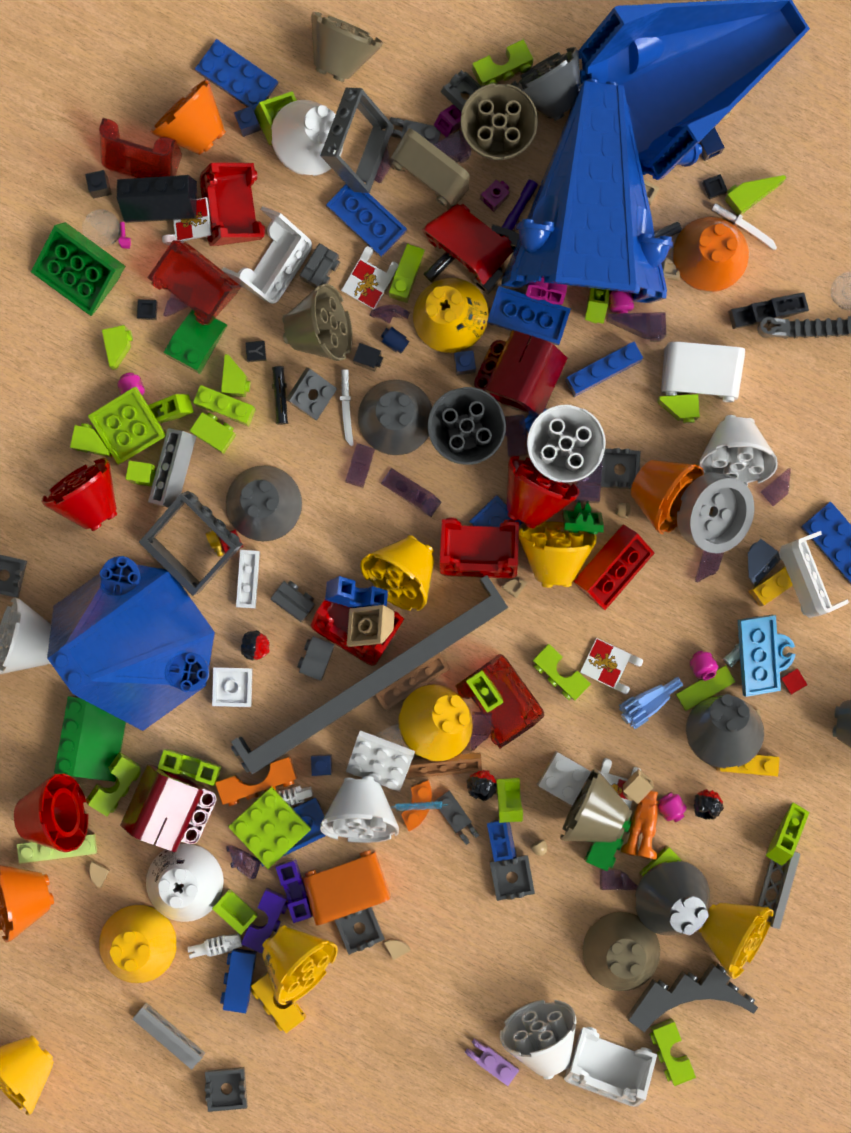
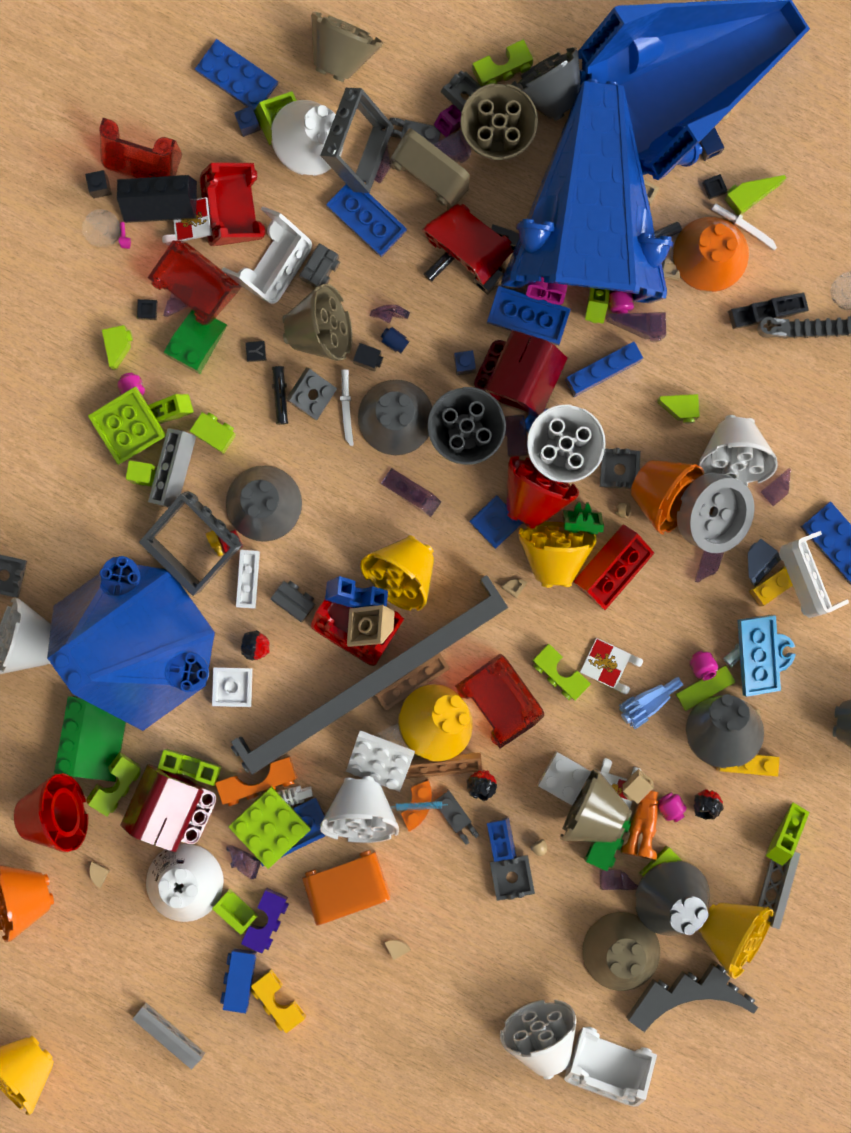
yellowish green plate [17,834,97,864] -> none
green slope [31,222,126,316] -> none
red cone [41,458,117,531] -> none
lime slope [70,423,112,457] -> none
yellow cone [99,905,177,983] -> none
orange cone [150,79,226,155] -> none
white hinge [188,934,242,959] -> none
lime arch [193,385,256,427] -> none
dark grey piece [205,1067,248,1112] -> none
lime slope [221,354,251,397] -> none
yellow cone [262,925,338,1005] -> none
dark purple arch [275,858,313,923] -> none
dark grey brick [297,636,335,681] -> none
dark blue brick [311,754,332,776] -> none
dark grey piece [335,907,385,955] -> none
flag [341,246,399,310] -> none
slope [345,443,375,488] -> none
lime slope [389,244,425,303] -> none
yellow cone [413,278,489,353] -> none
red windscreen [440,517,519,578] -> none
lavender hinge [465,1038,519,1086] -> none
lime slope [466,670,504,713] -> none
slope [471,712,492,751] -> none
magenta brick [480,179,510,212] -> none
lime panel [497,778,523,823] -> none
dark purple piece [502,179,538,231] -> none
clear purple slope [575,458,603,504] -> none
lime arch [649,1018,696,1086] -> none
white windscreen [661,342,745,402] -> none
red tile [780,668,808,695] -> none

